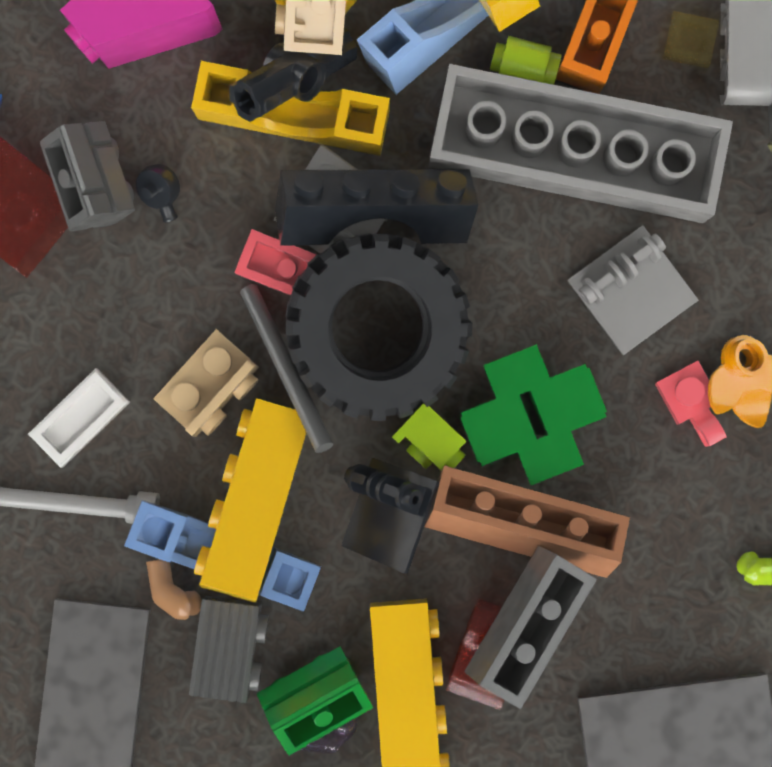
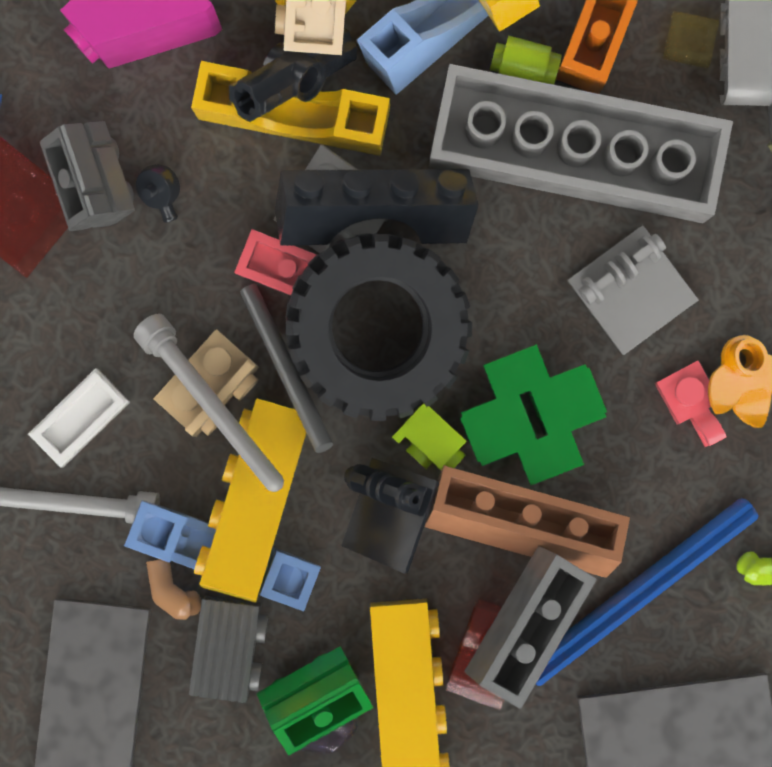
none -> light grey piece [134,314,284,492]
none -> blue axle [535,498,759,686]

